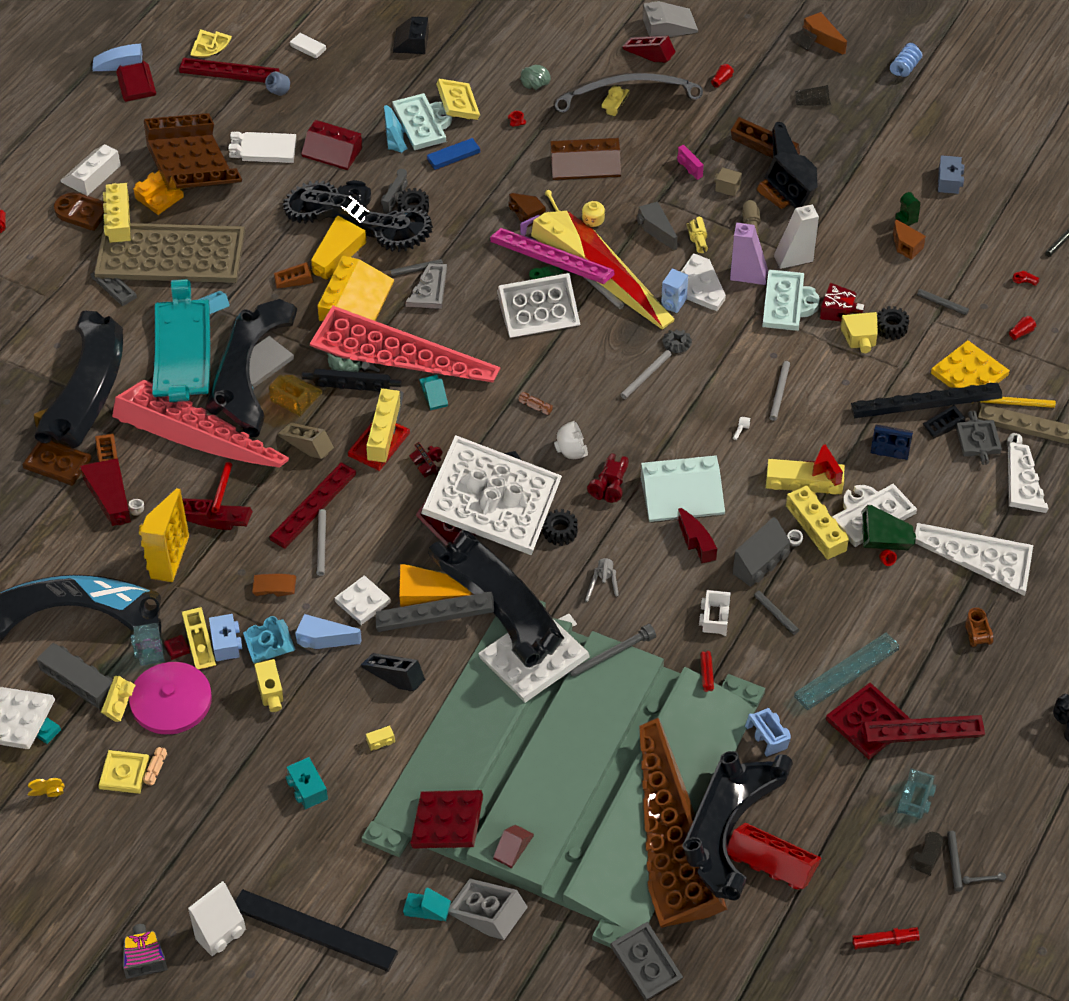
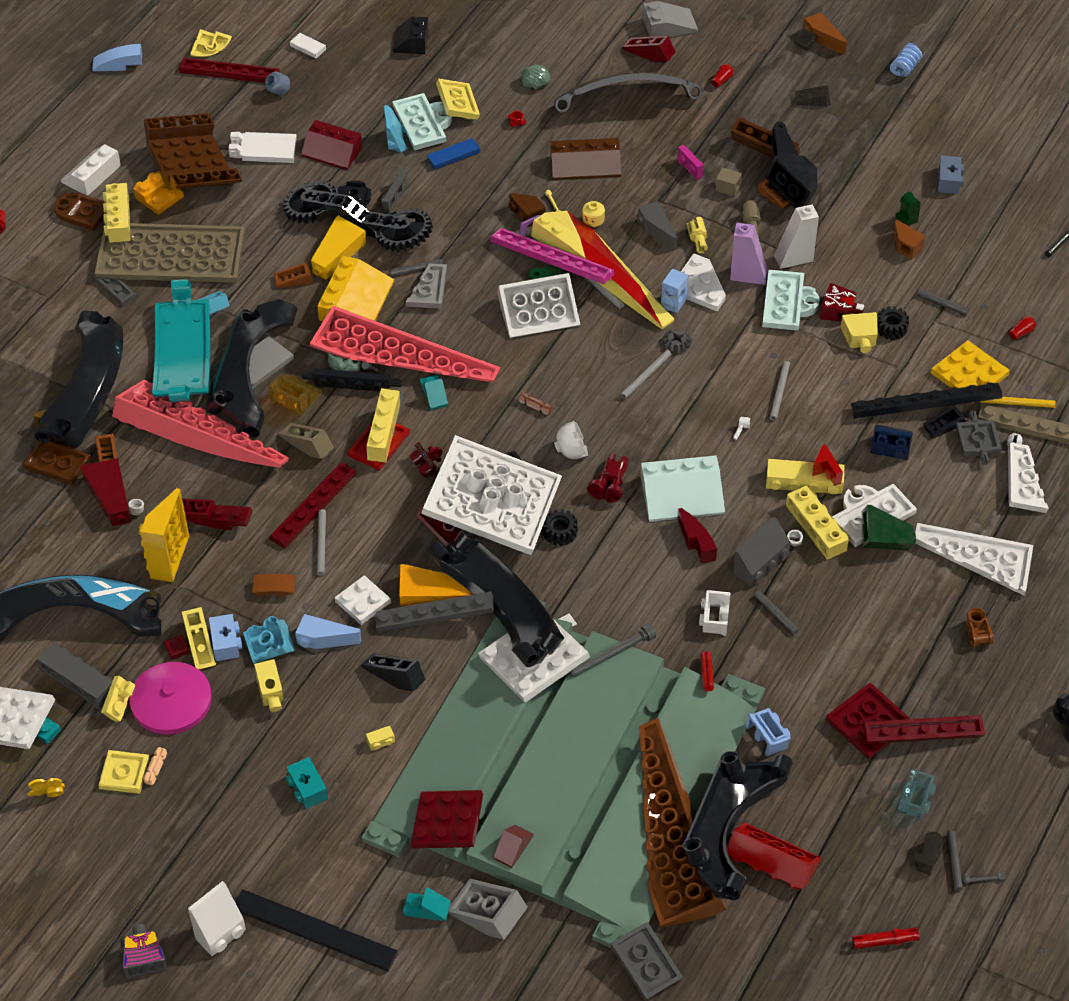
dark red slope [116,61,156,102] -> none
clear light blue brick [131,623,165,666] -> none
red piece [211,462,232,513] -> none
black tyre [397,188,429,220] -> none
light grey plant [585,558,619,602] -> none
light yellow hips [602,85,629,116] -> none
clear light blue plate [794,632,900,711] -> none
red hinge [879,549,897,566] -> none
red arm [1012,271,1040,286] -> none

